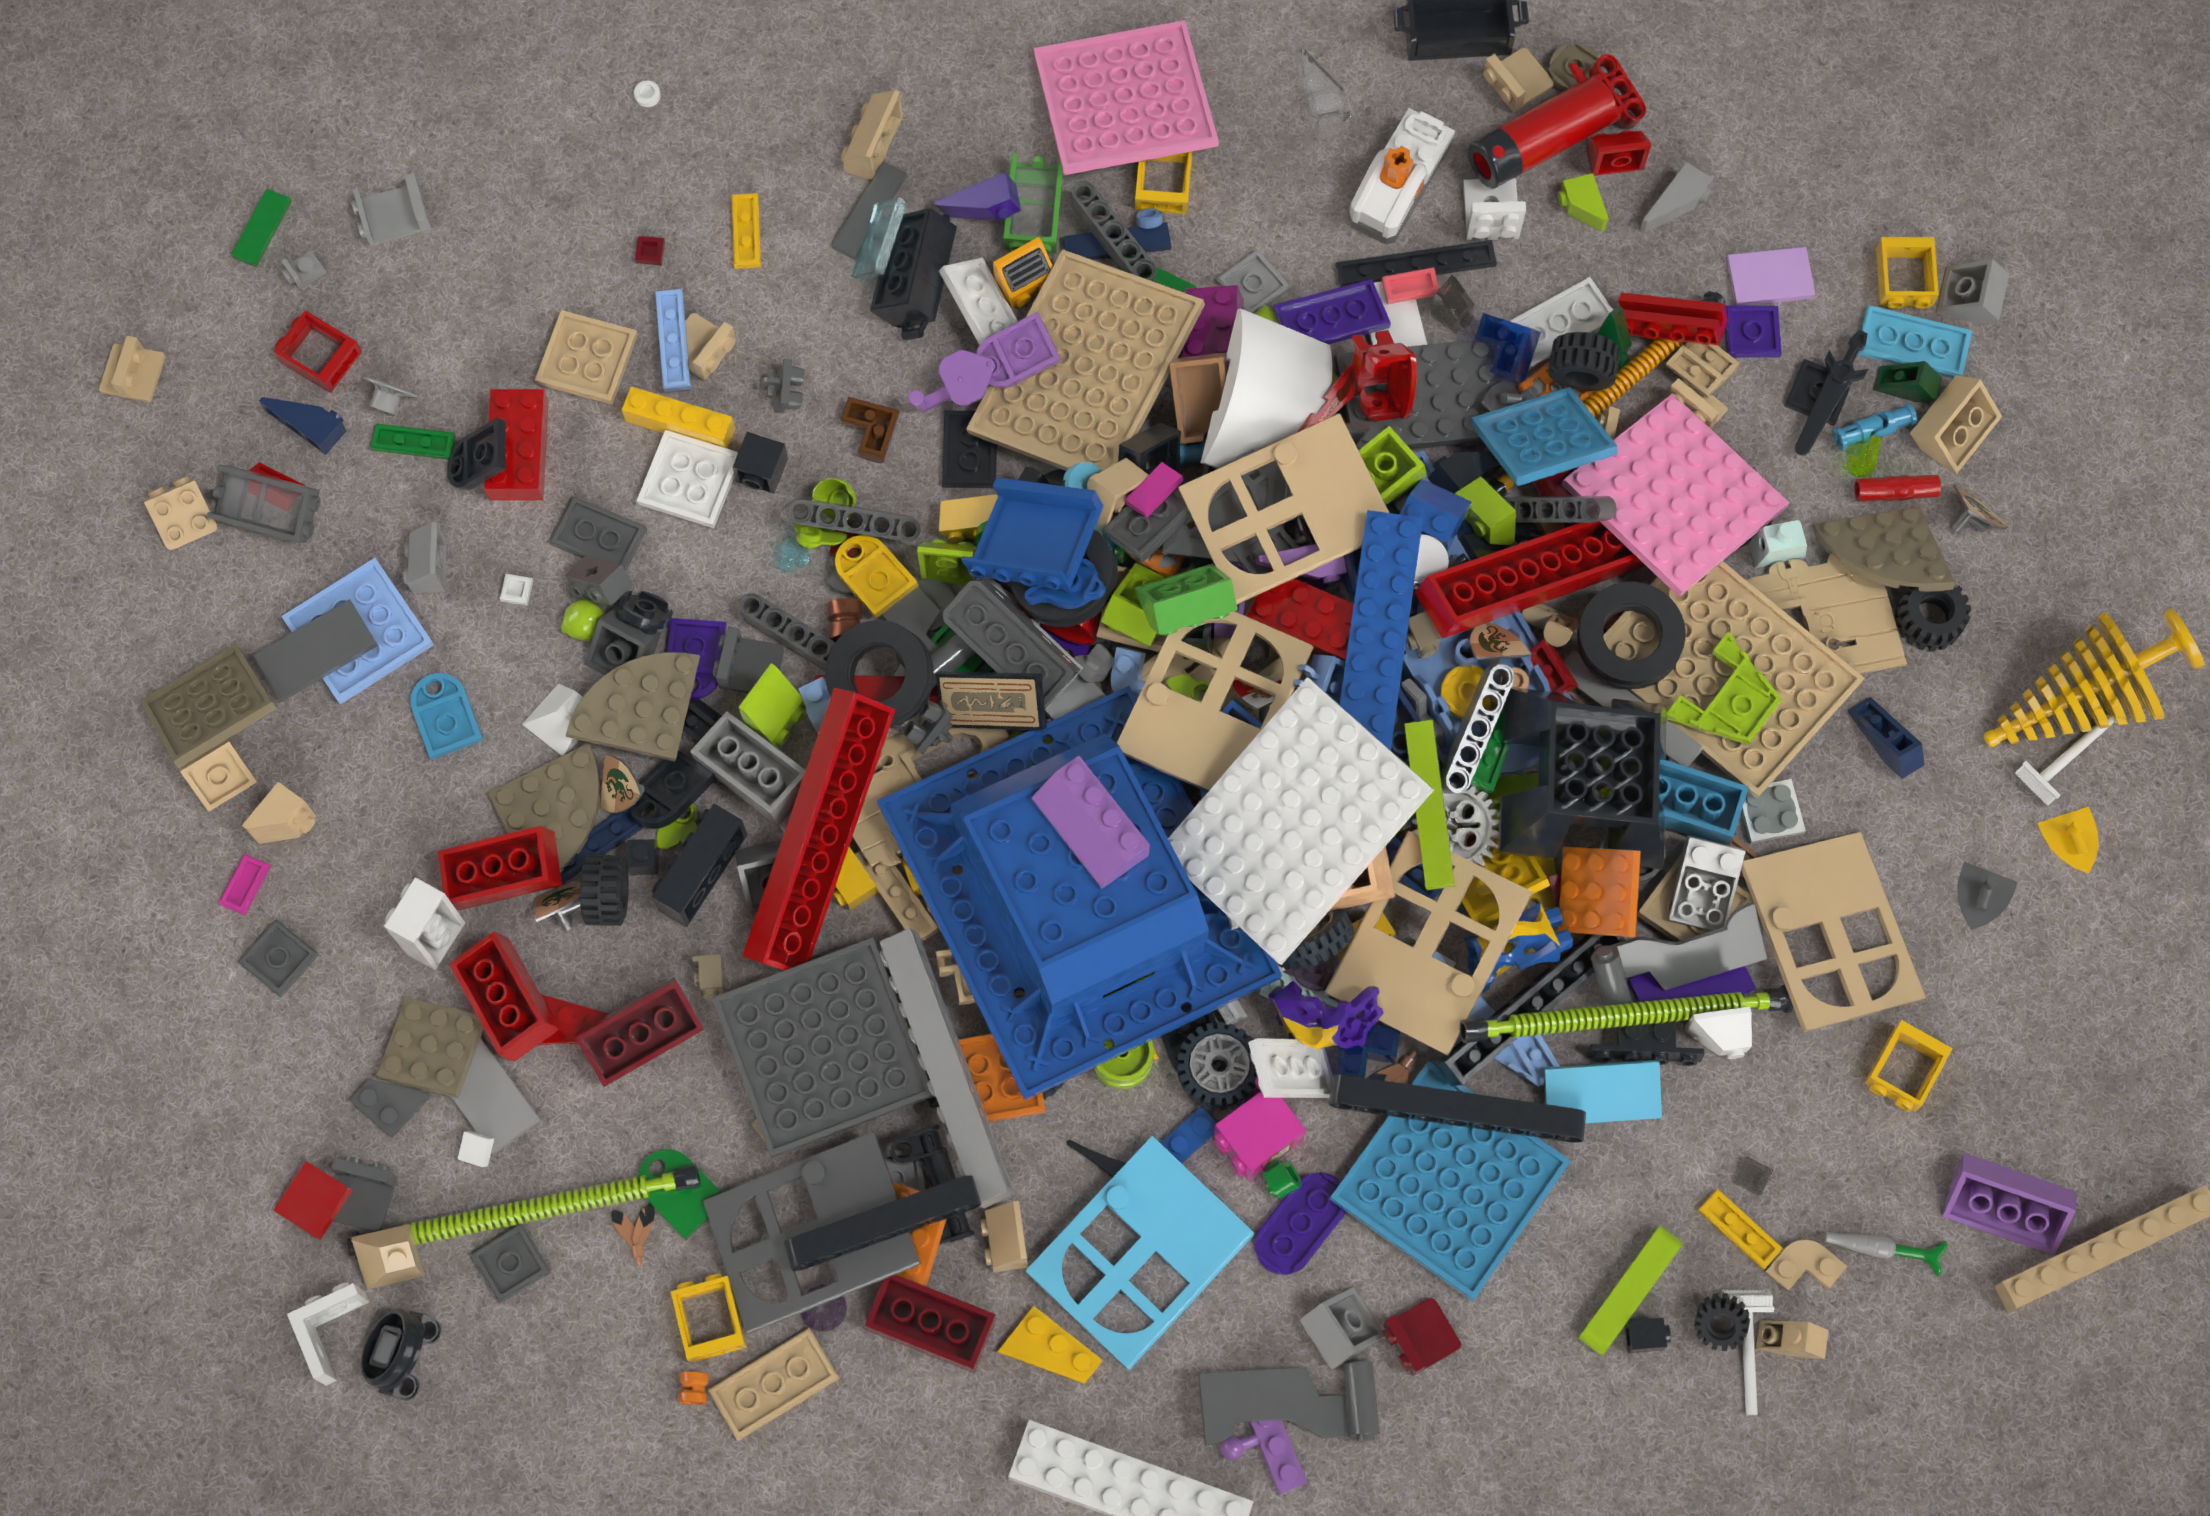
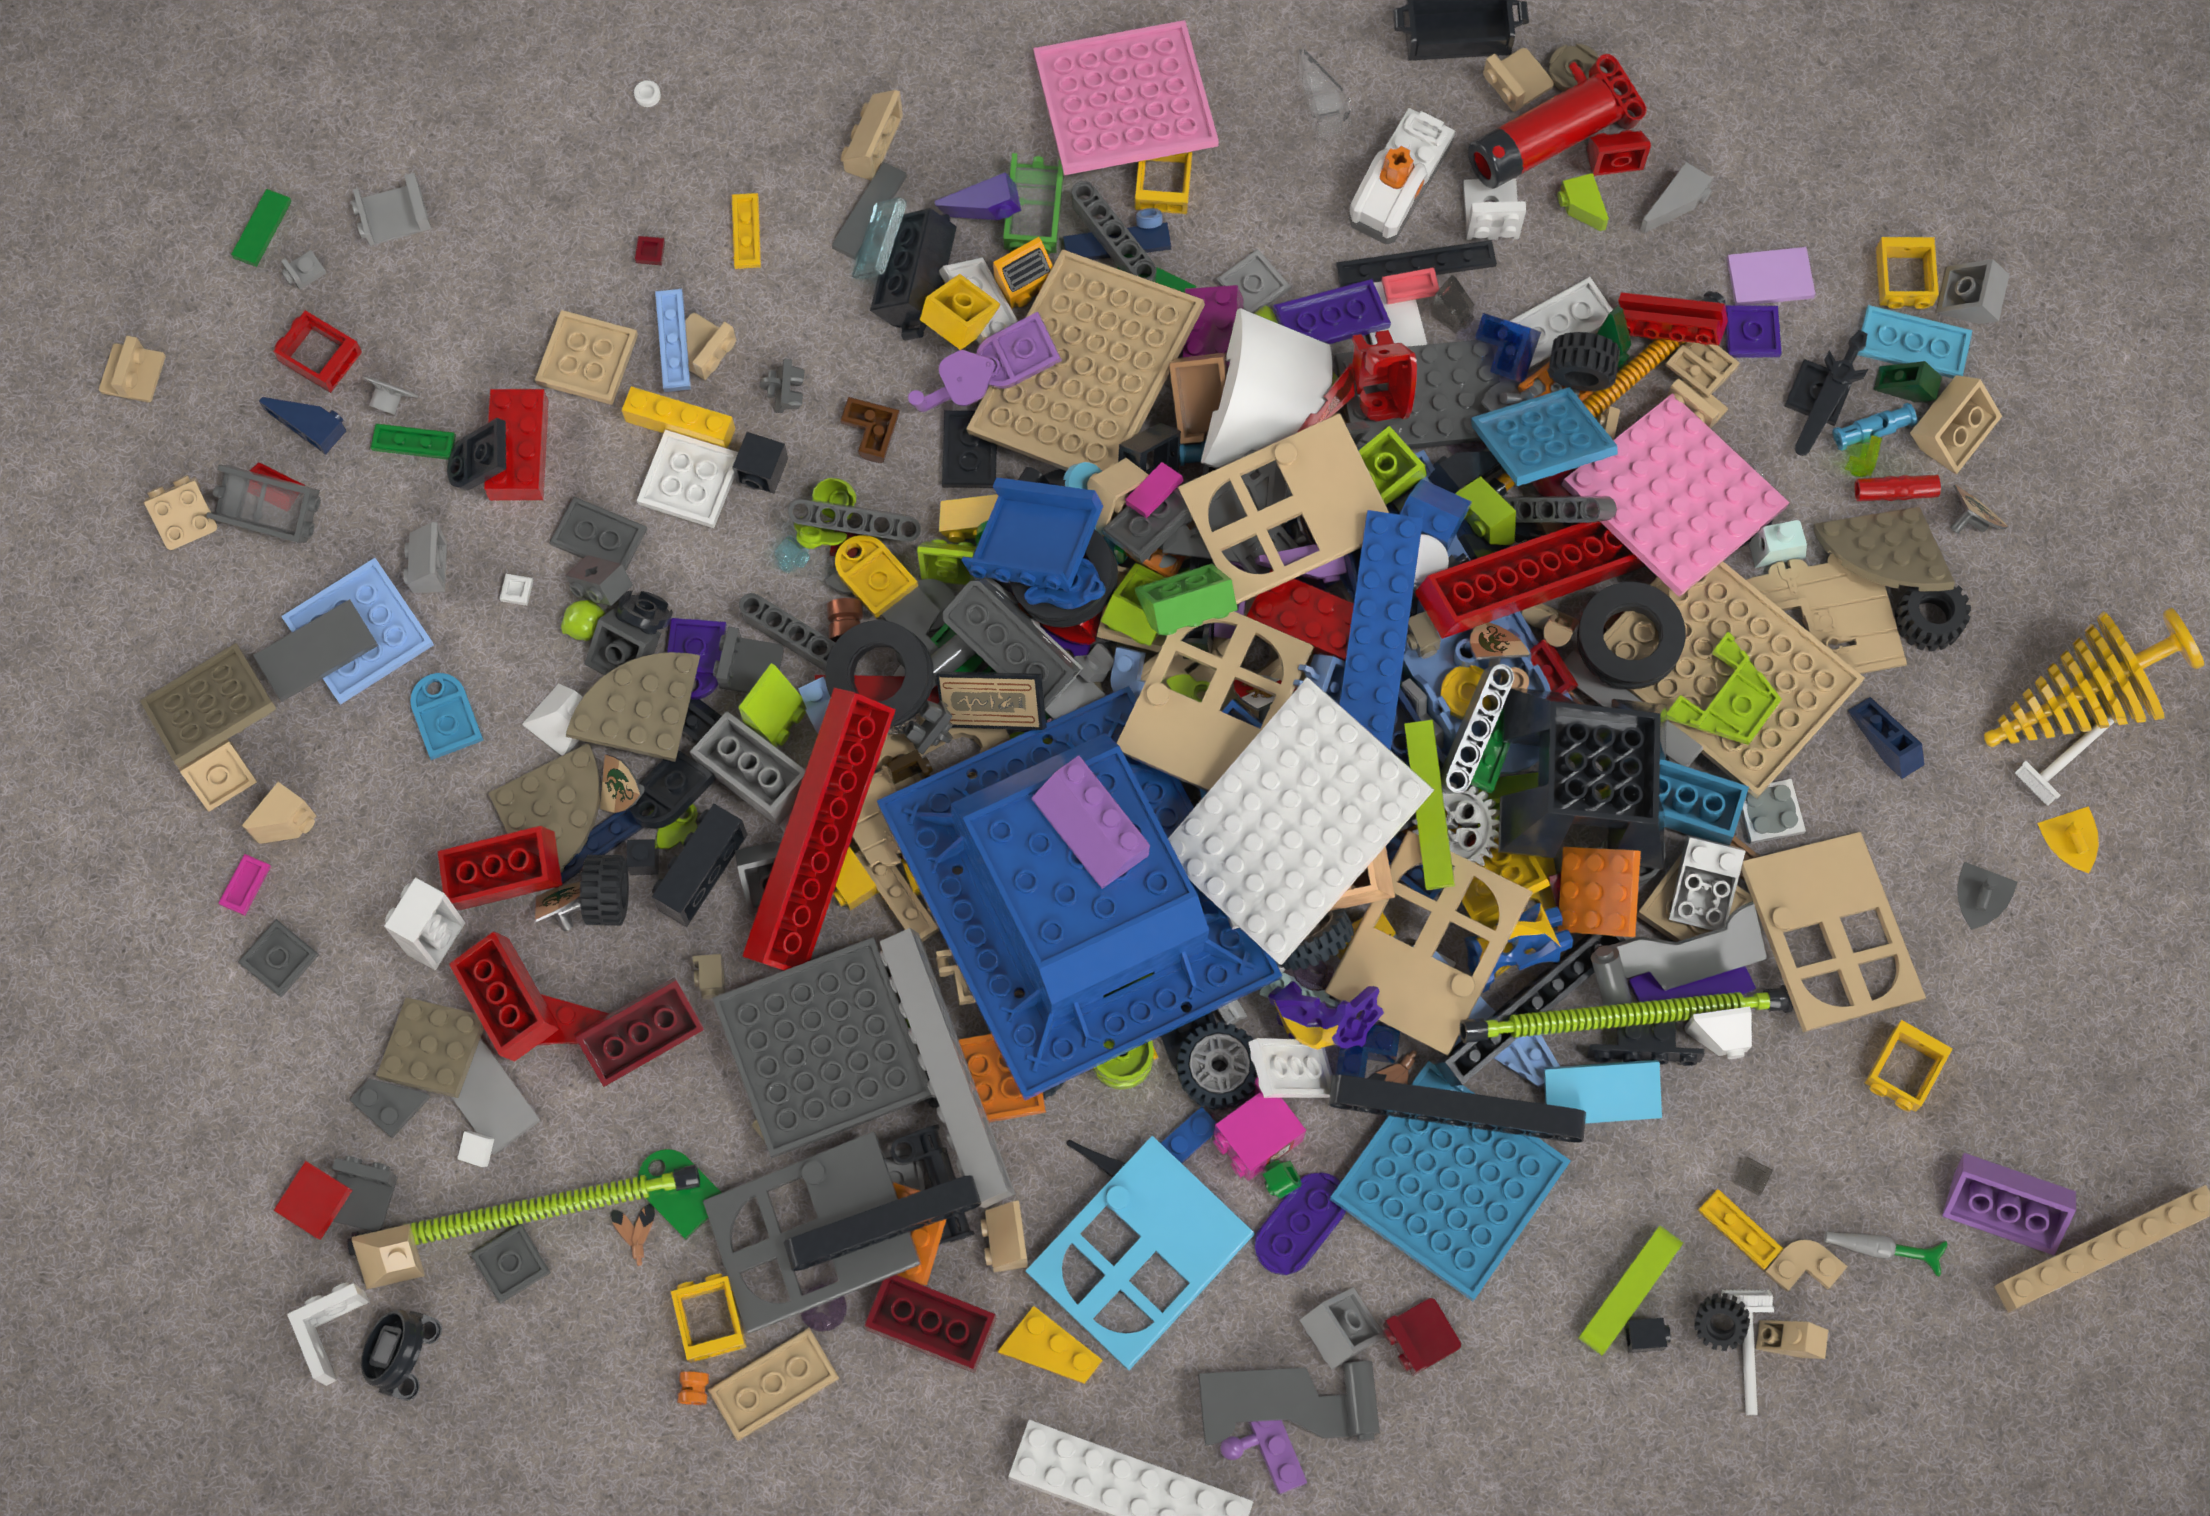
none -> dark brown bracket [887,749,933,785]
none -> yellow slope [920,274,1000,350]

